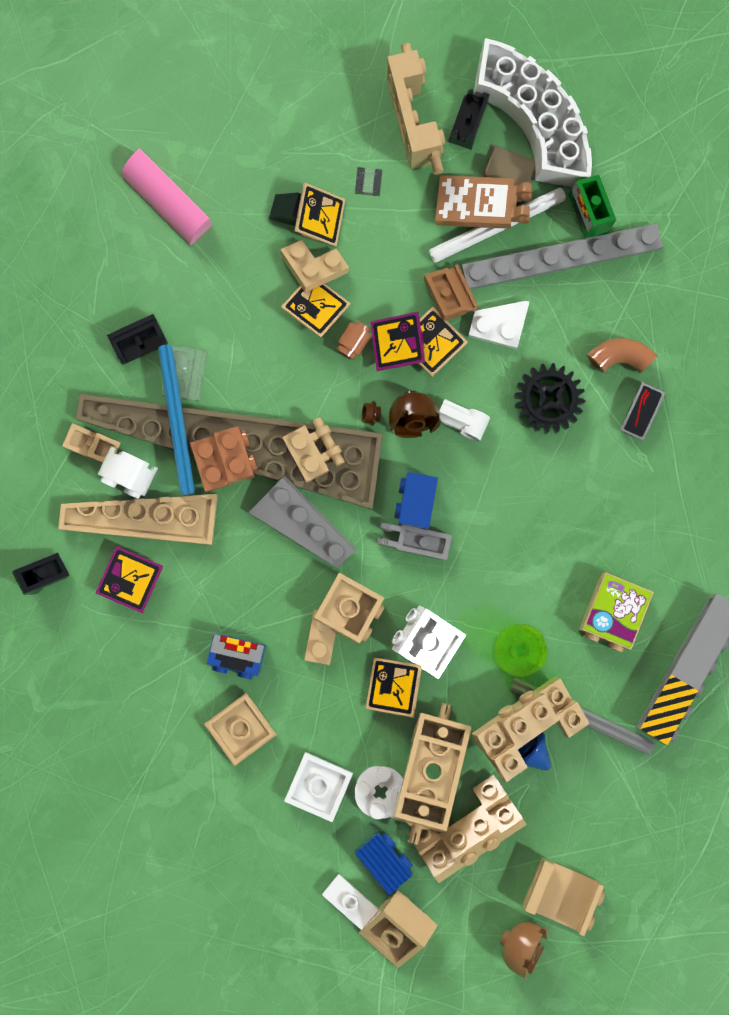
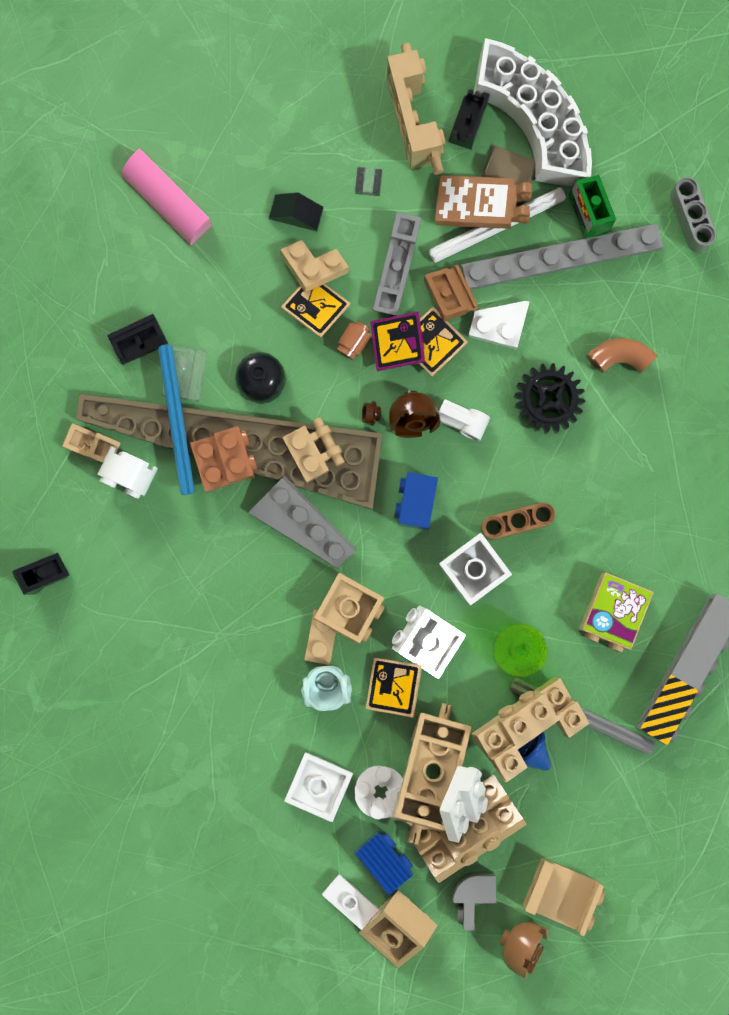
tan wing [58,494,218,545] -> none
piece [95,546,164,614] -> none
tan plate [204,693,277,766] -> none
brick [207,633,267,680] -> none
piece [294,182,346,247] -> none
light grey hinge [377,523,452,561] -> none
black slope [620,382,665,440] -> none
none -> black cylinder [235,352,286,404]
none -> light aqua hair [301,666,352,711]
none -> light grey slope [373,212,421,316]
none -> white brick [439,533,512,606]
none -> white plate [439,766,488,843]
none -> light grey brick [451,872,496,930]
none -> medium nougat beam [480,503,555,541]
none -> light grey beam [670,177,716,253]

